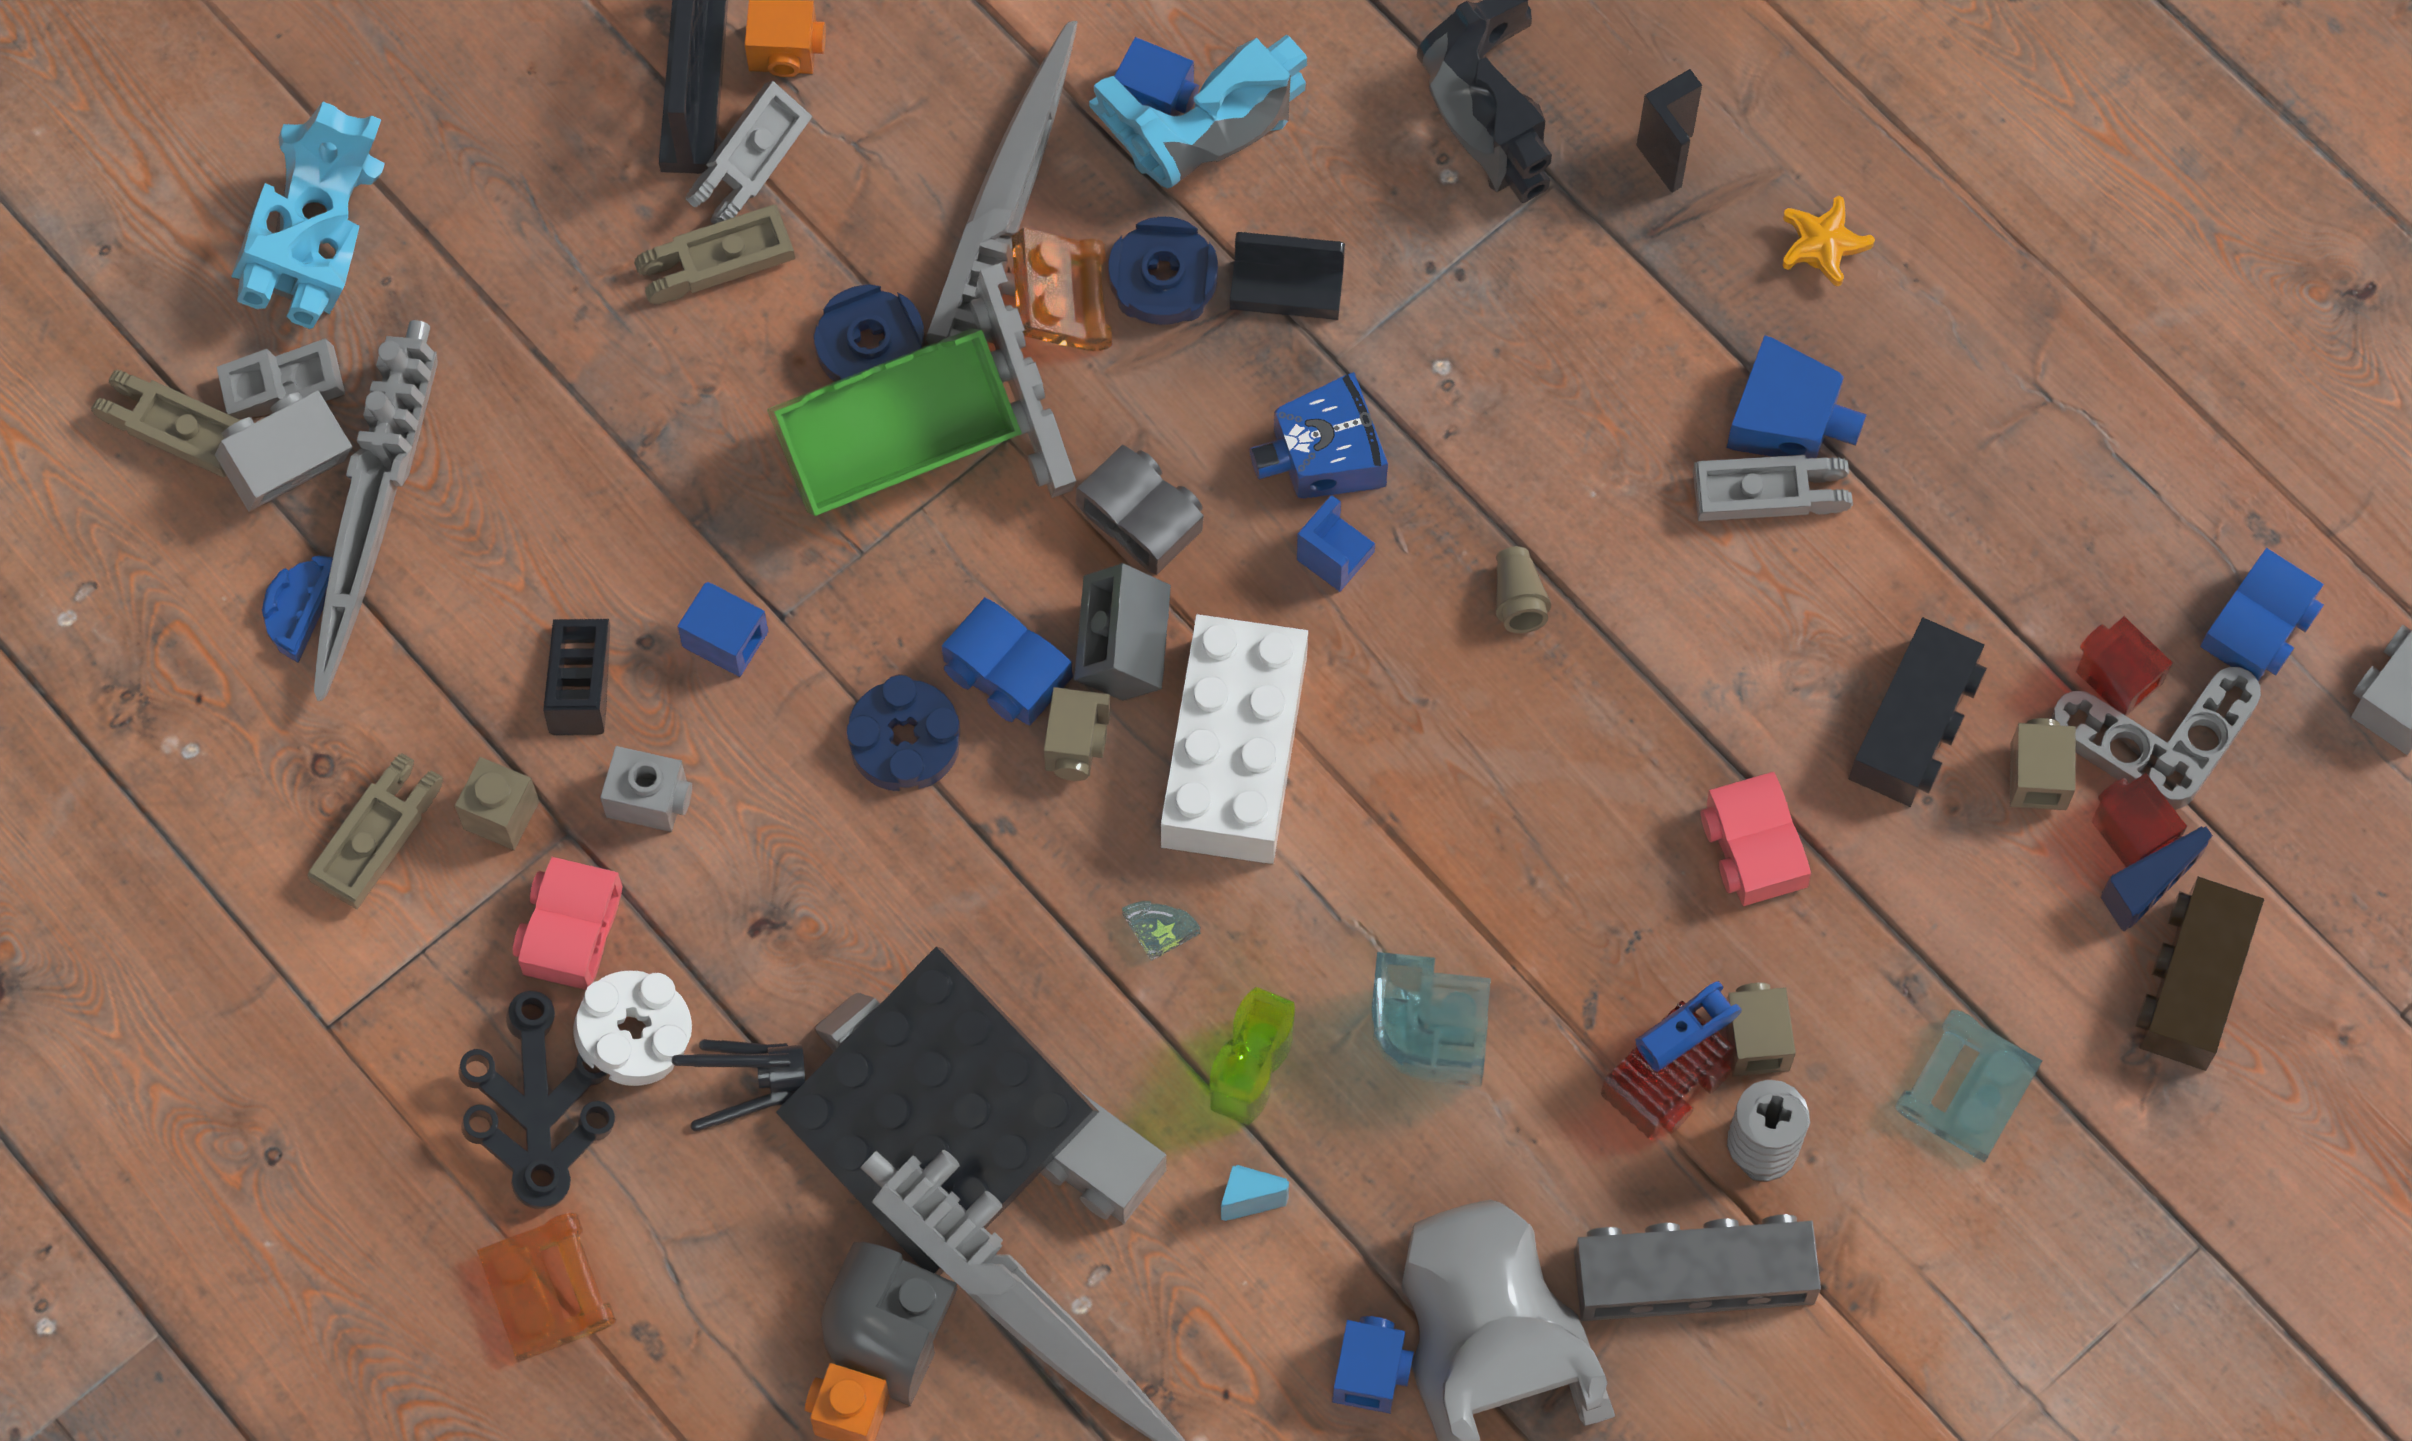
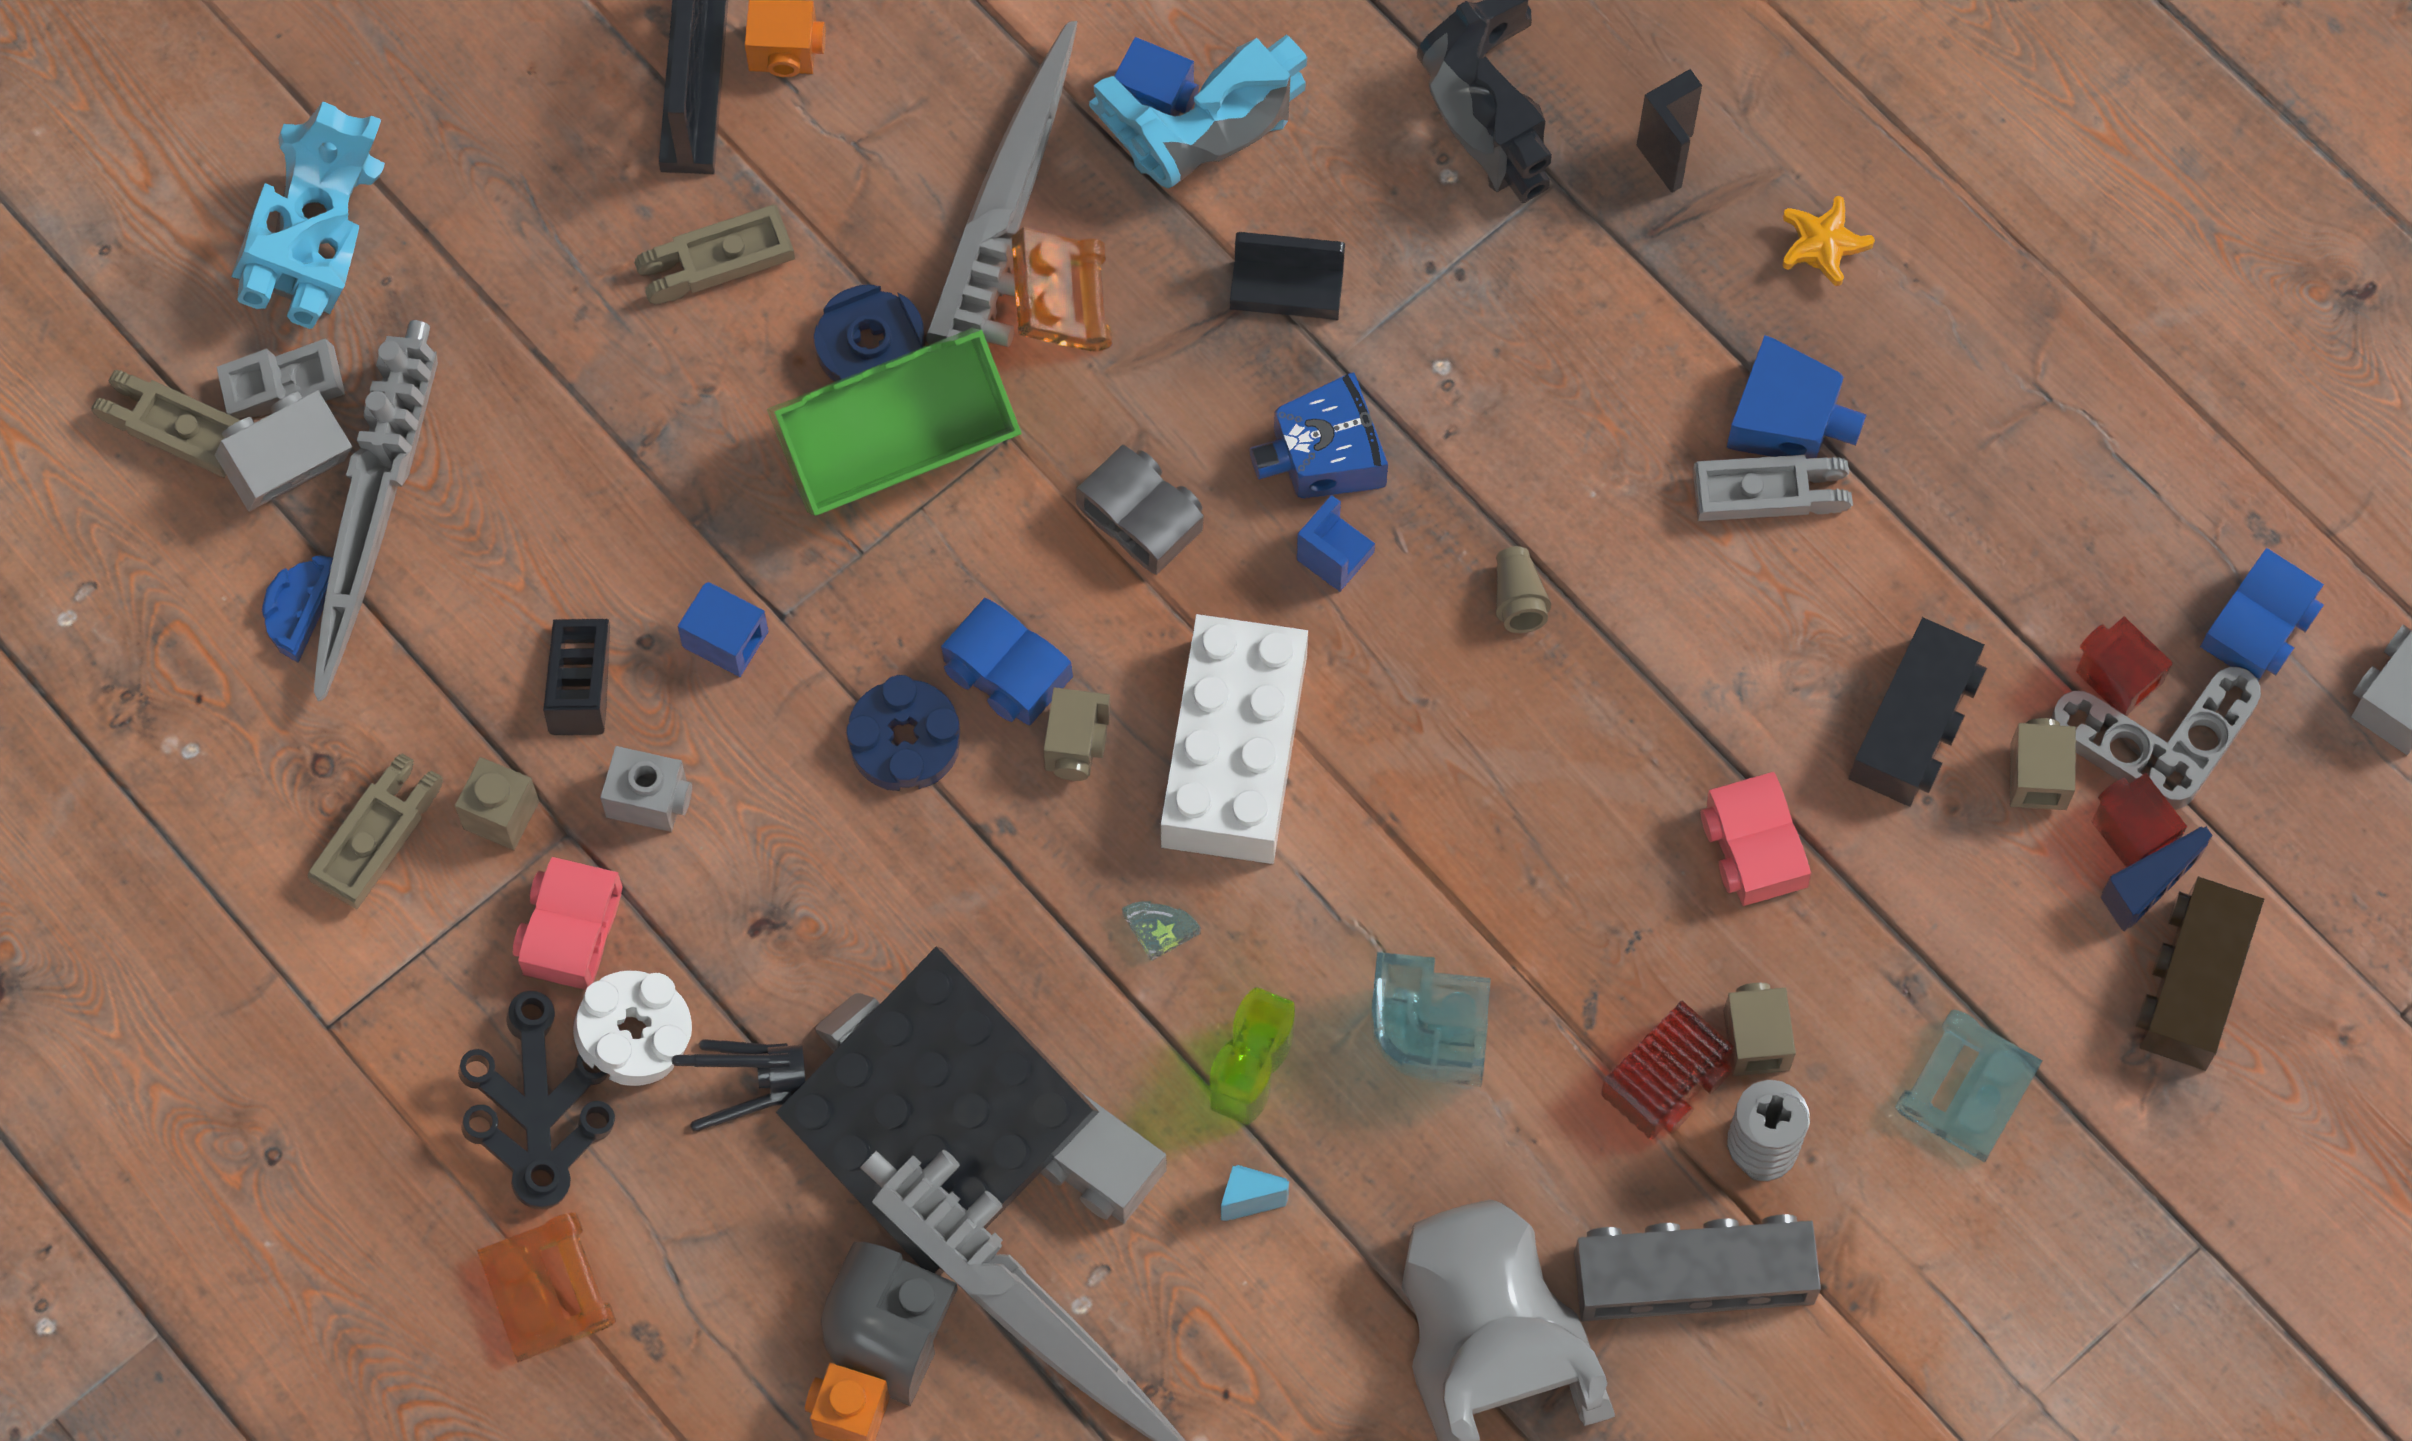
light grey hinge [685,80,812,224] -> none
light grey wing [970,262,1076,498] -> none
dark grey brick [1074,563,1171,701] -> none
dark blue plate [1109,217,1218,325] -> none
blue brick [1332,1316,1414,1414] -> none
blue bar [1635,981,1742,1072] -> none

